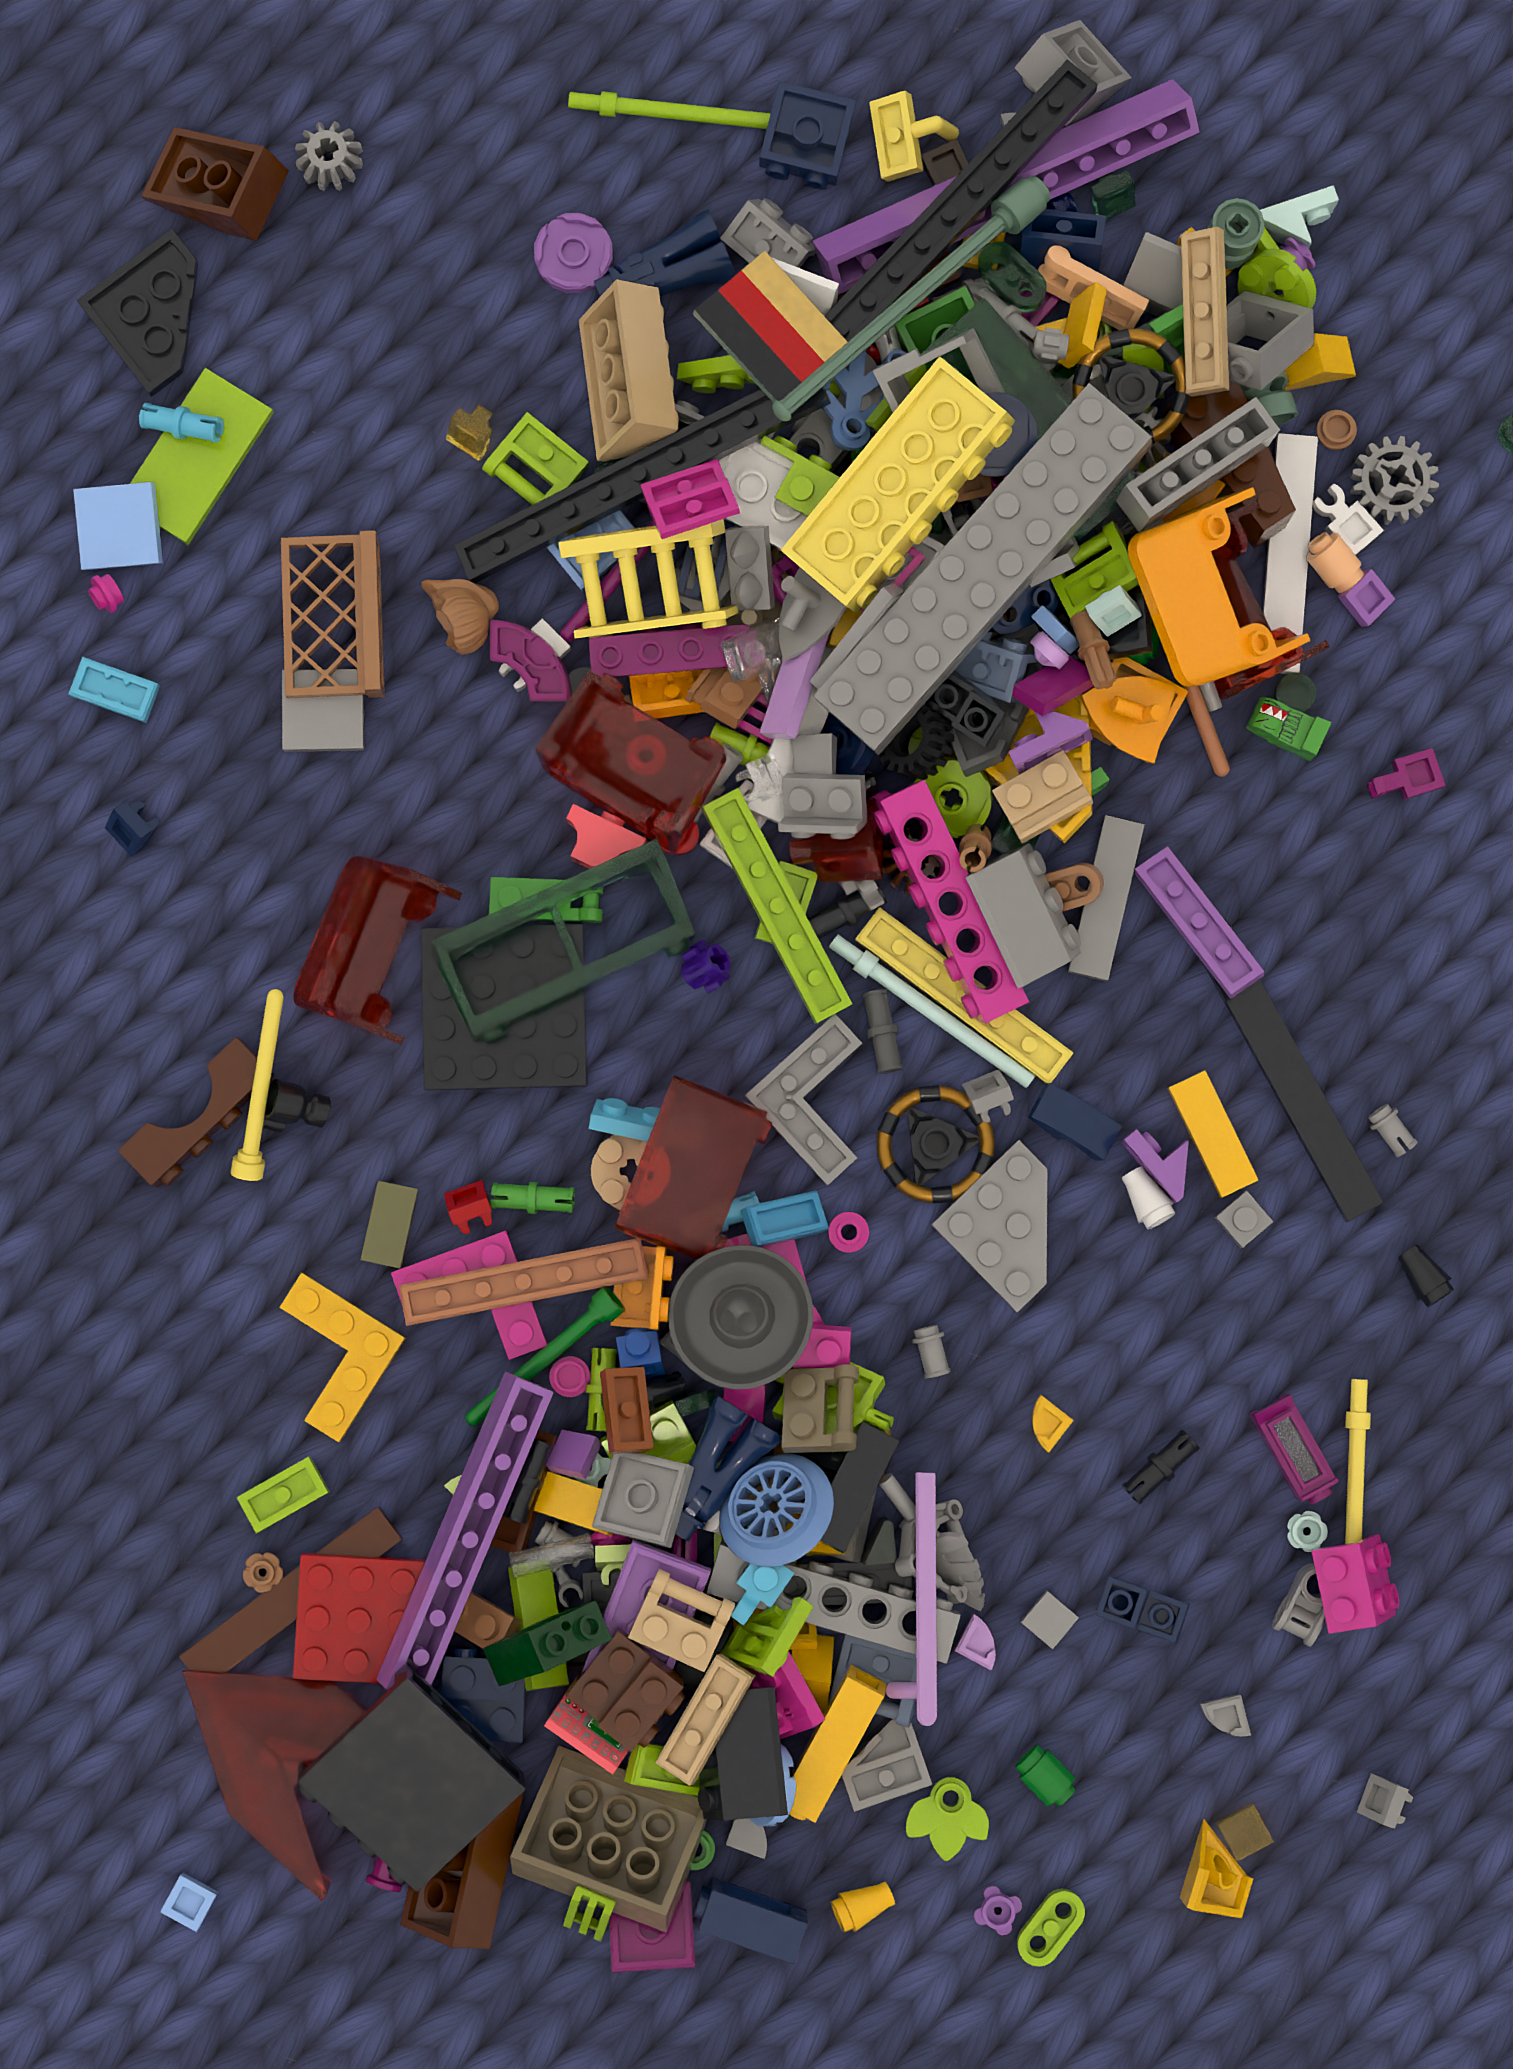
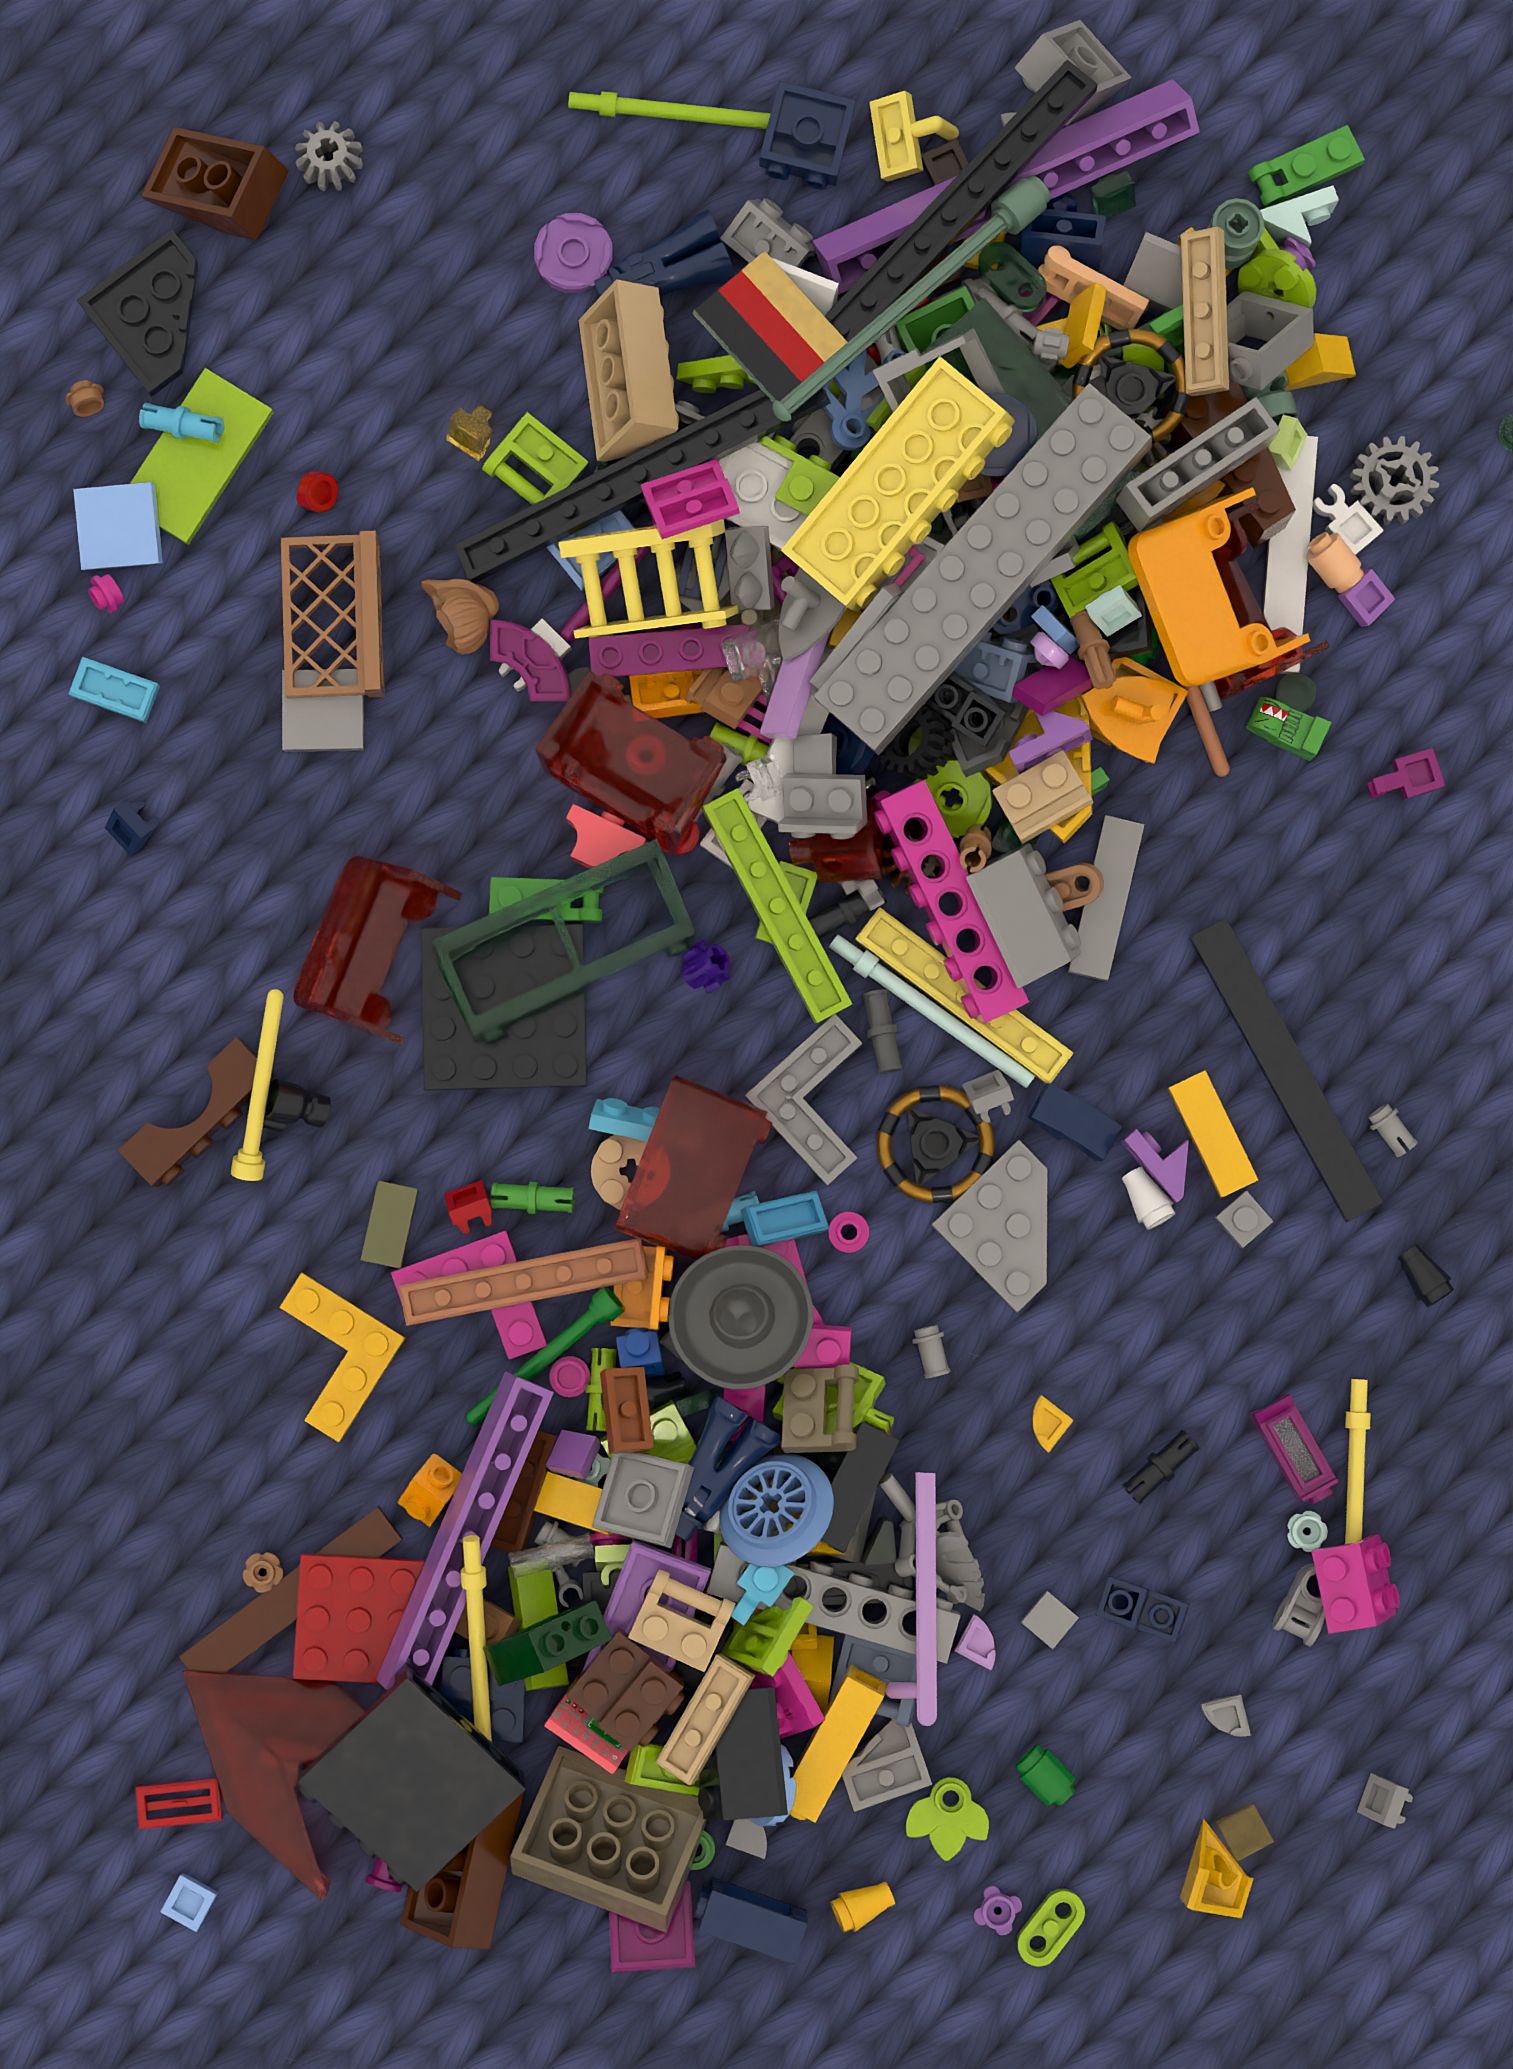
lime plate [236,1456,330,1533] -> none
black pin [502,1439,553,1524] -> none
lime tile [563,1886,616,1942] -> none
medium lavender plate [1135,846,1264,999] -> none
medium nougat plate [1316,410,1357,450] -> none
none -> medium nougat plate [65,380,104,417]
none -> red tile [135,1777,224,1829]
none -> red tile [296,471,338,512]
none -> light orange bracket [397,1454,462,1527]
none -> light yellow bar [460,1535,492,1742]
none -> bright green plate [1247,125,1365,208]
none -> yellowish green tile [1268,414,1307,470]

